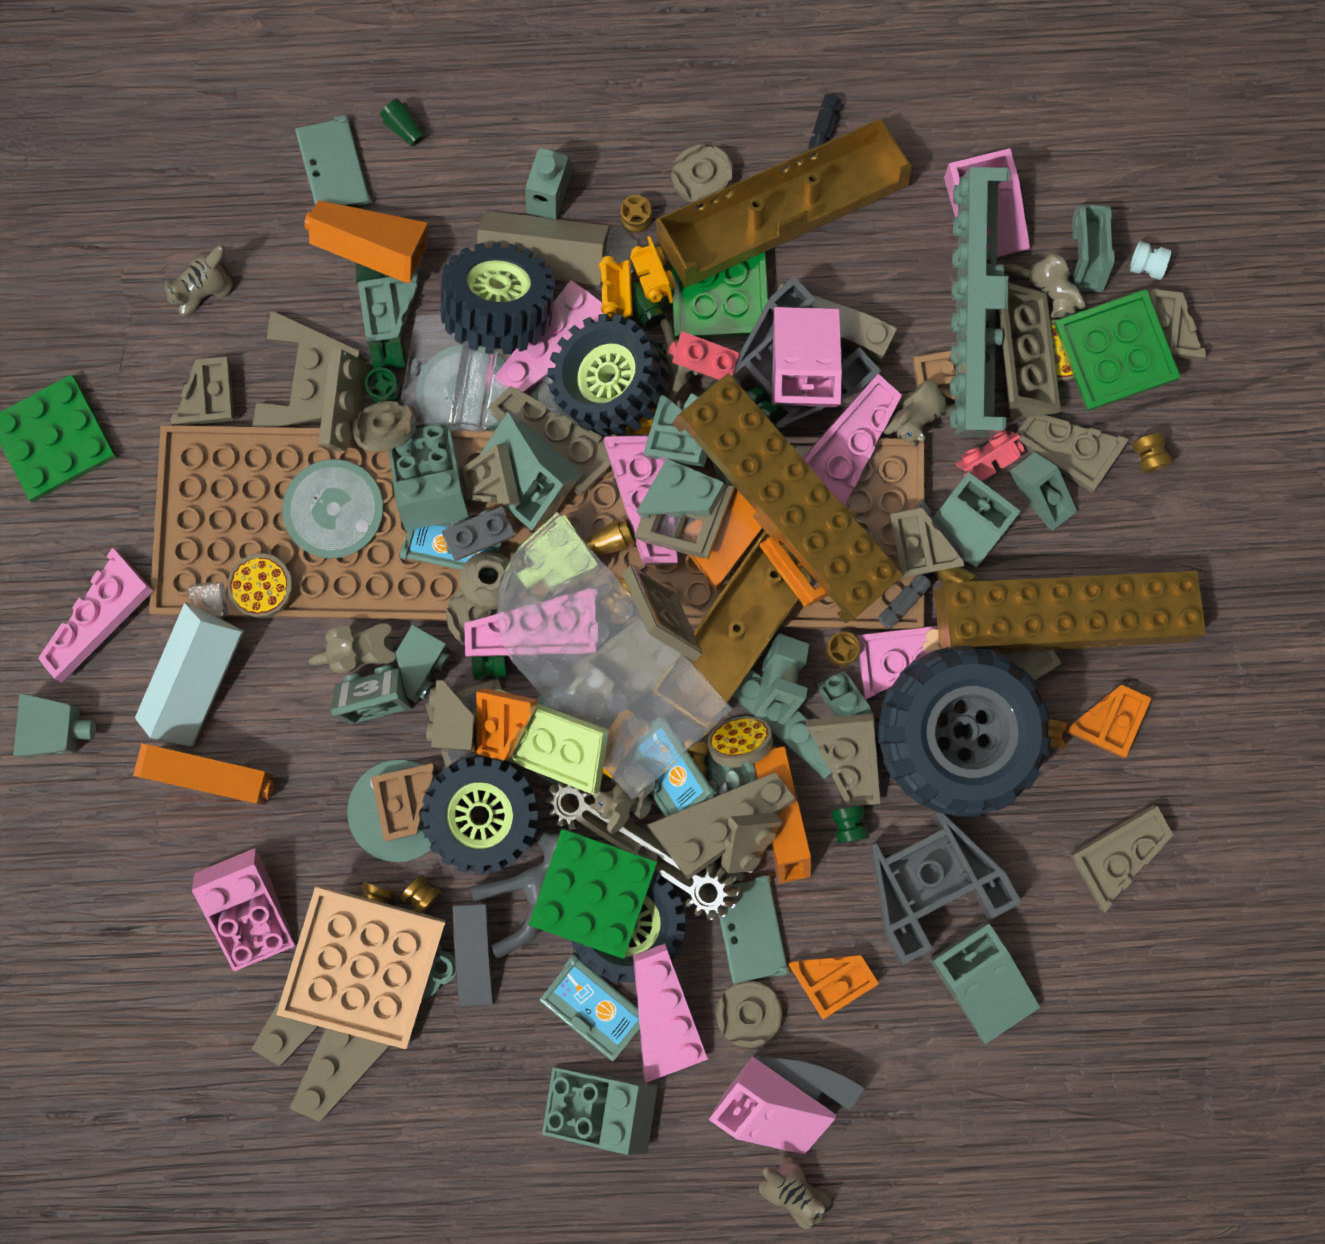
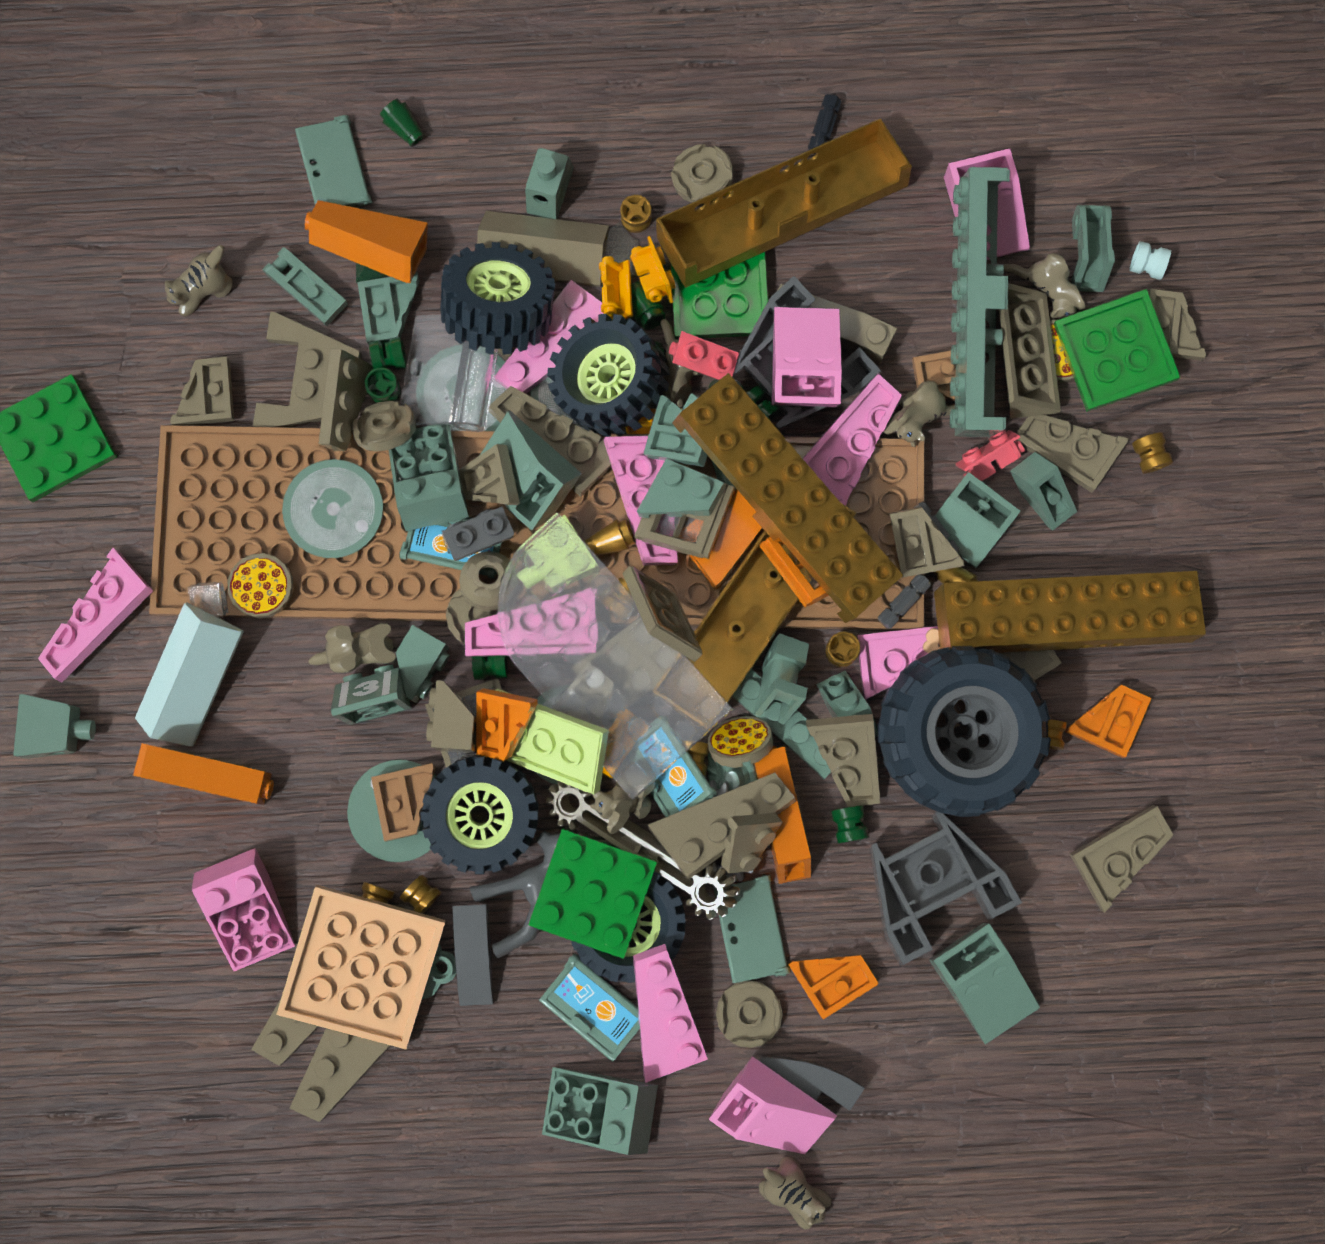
none -> sand green plate [262,247,348,326]

